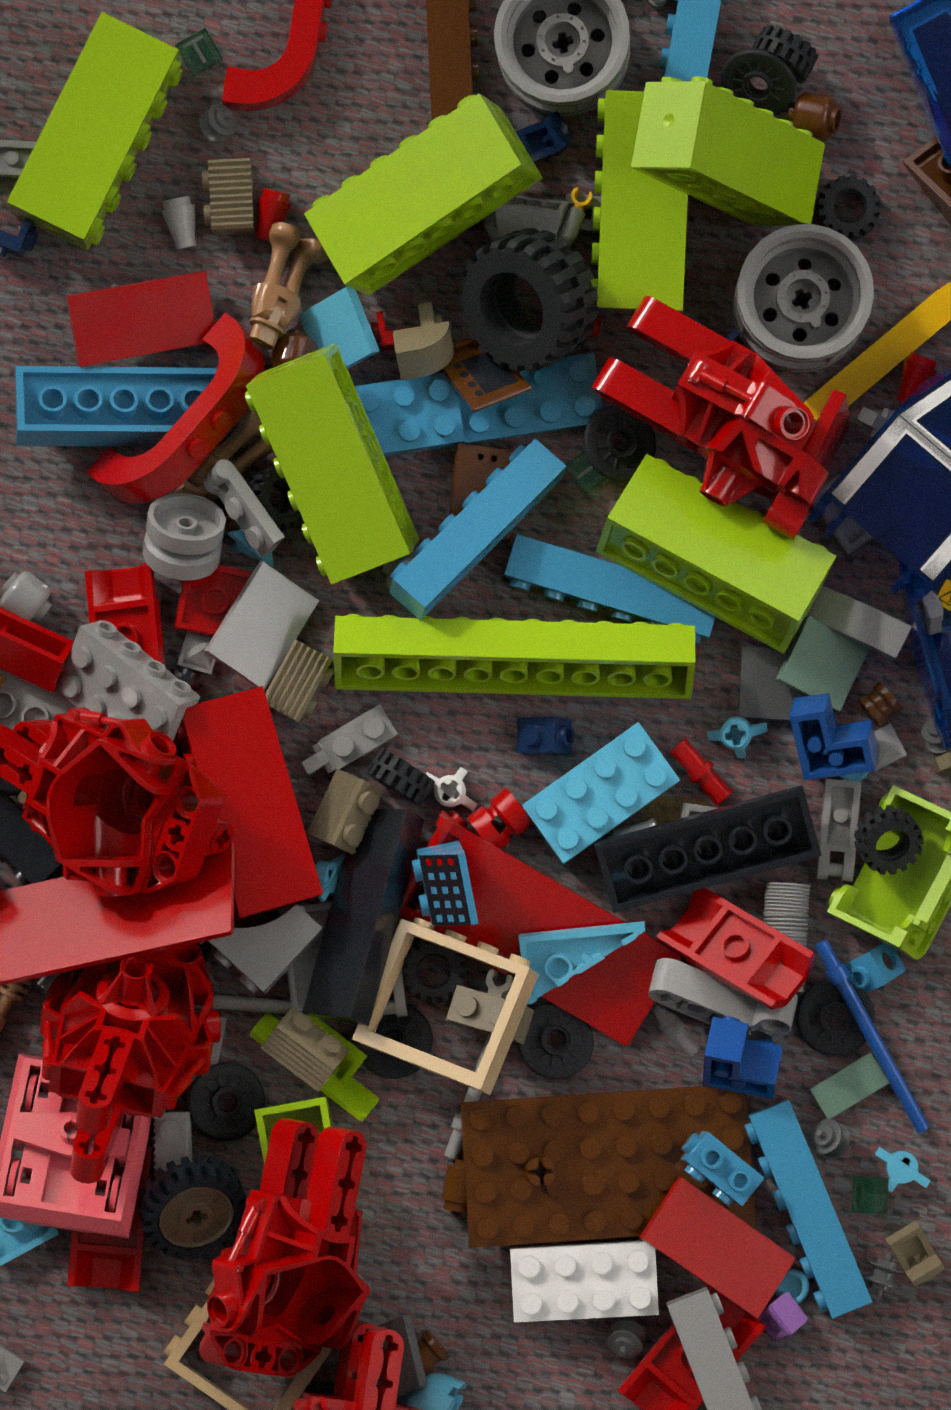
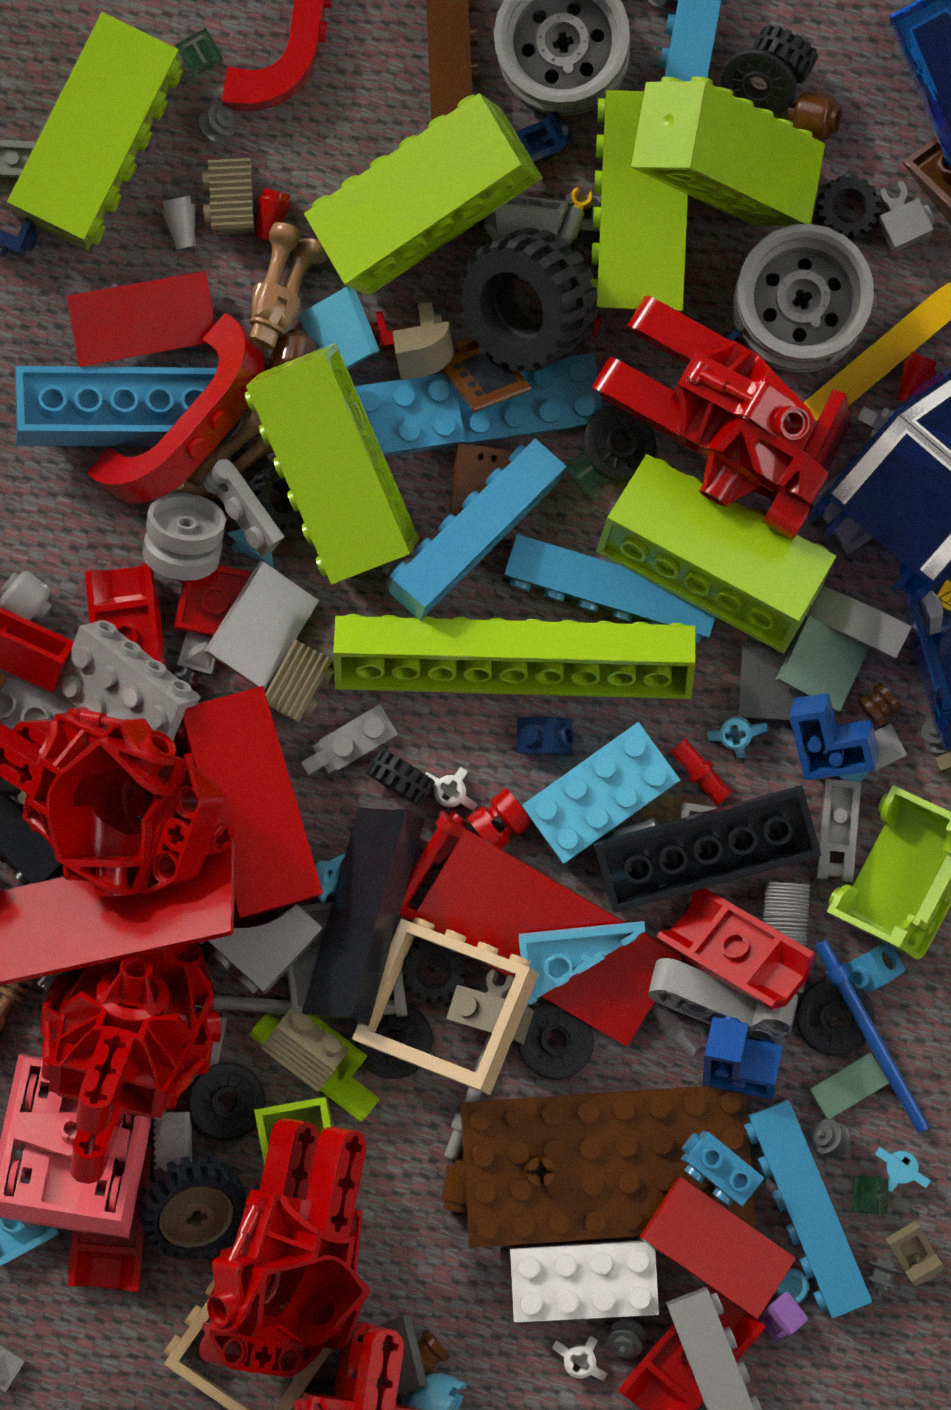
dark tan brick [307,769,384,855] -> none
slope [412,841,478,926] -> none
black tyre [854,805,924,875] -> none
none -> white piece [552,1335,608,1381]
none -> light grey brick [877,181,935,253]

